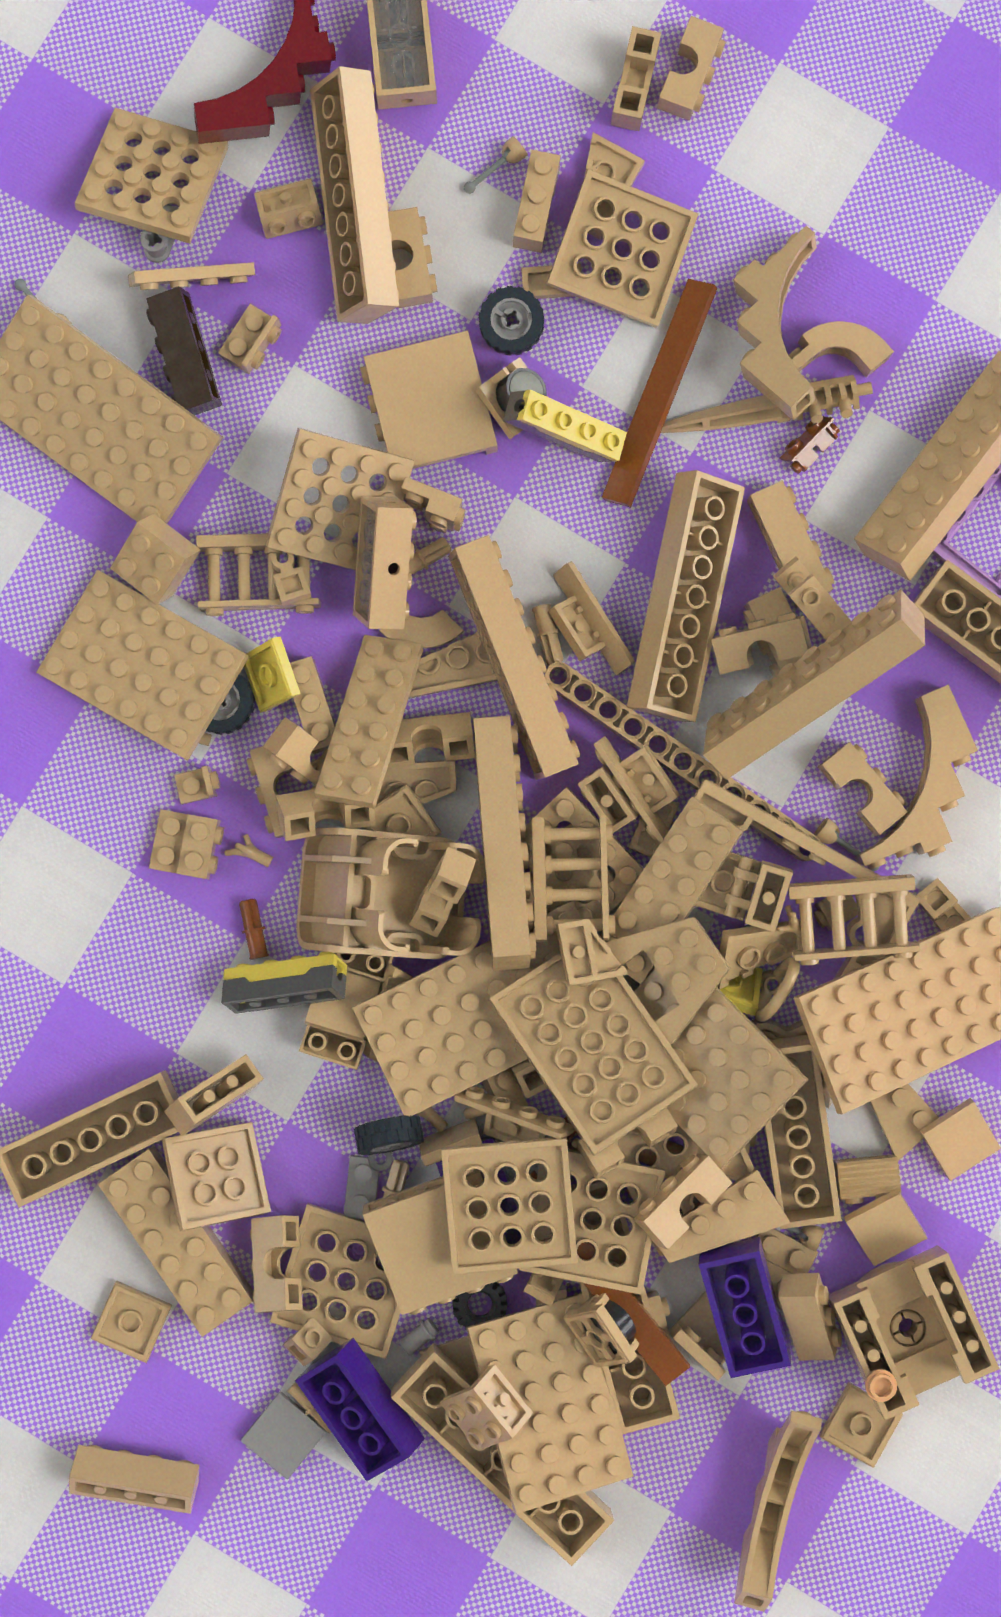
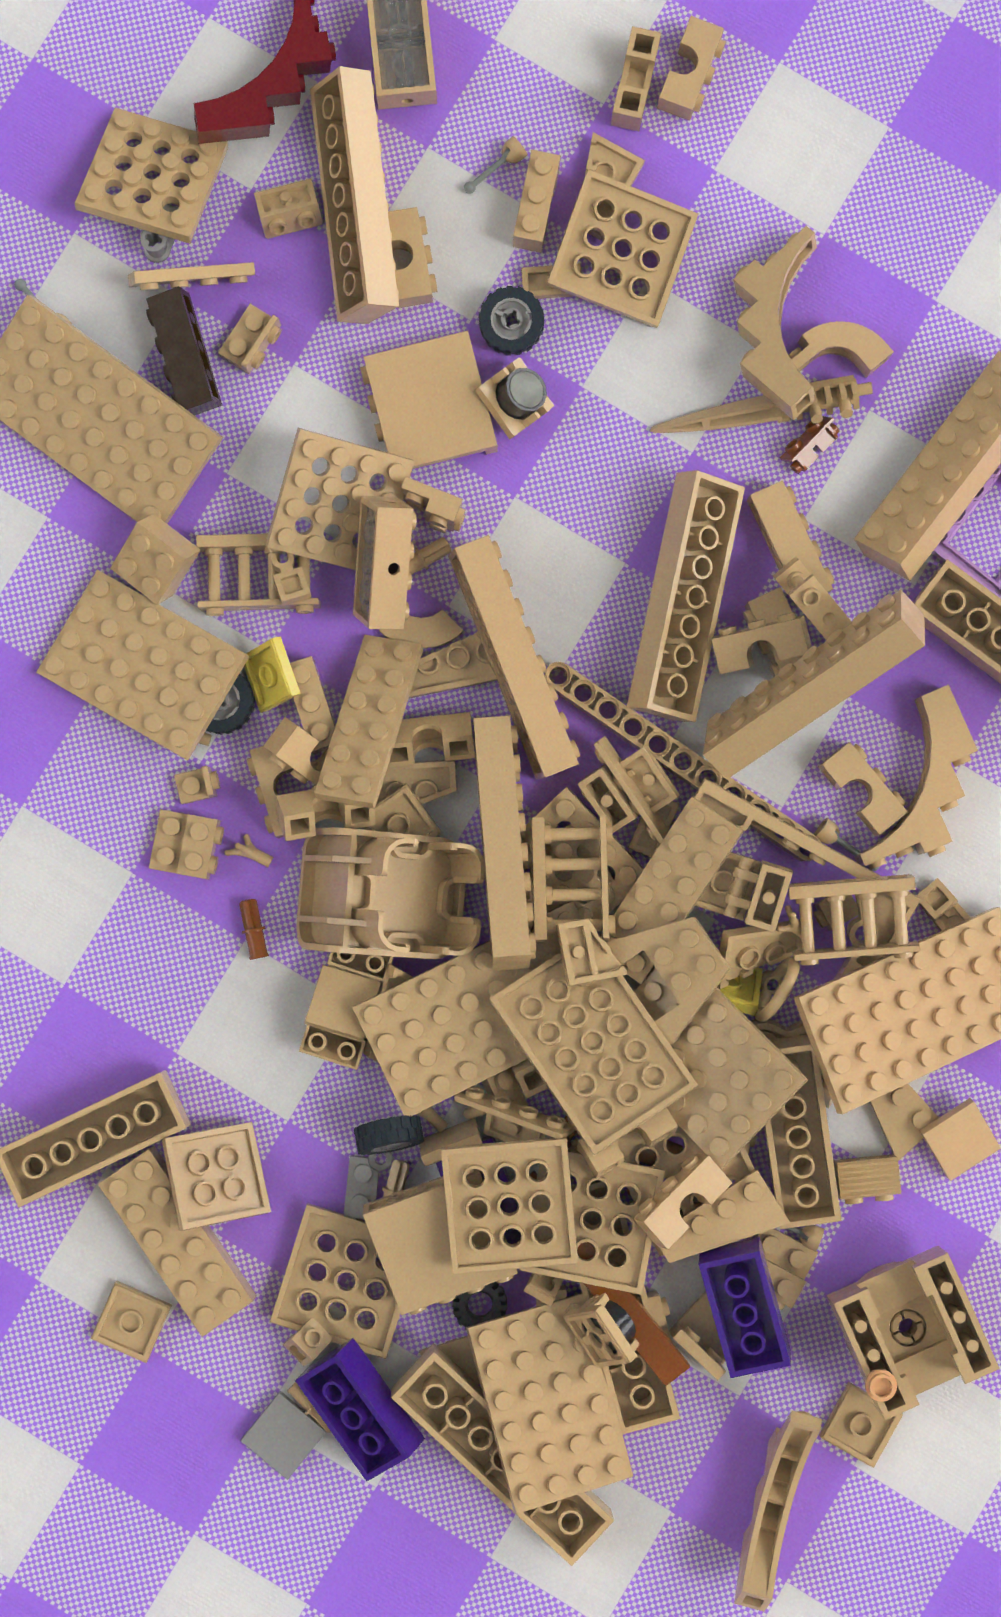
tan brick [69,1445,199,1514] -> none
tan brick [164,1054,264,1136] -> none
dark grey piece [221,952,347,1014] -> none
tan arch [250,1215,303,1313] -> none
light grey pin [399,1318,439,1356] -> none
tan arch [409,847,476,937] -> none
tan bracket [440,1364,533,1450] -> none
light yellow piece [503,390,627,462] -> none
tan axle [532,604,563,665] -> none
tan bracket [548,561,635,676] -> none
dark orange tile [602,279,717,508] -> none
tan brick [778,1273,842,1361] -> none
tan tile [844,1188,928,1266] -> none

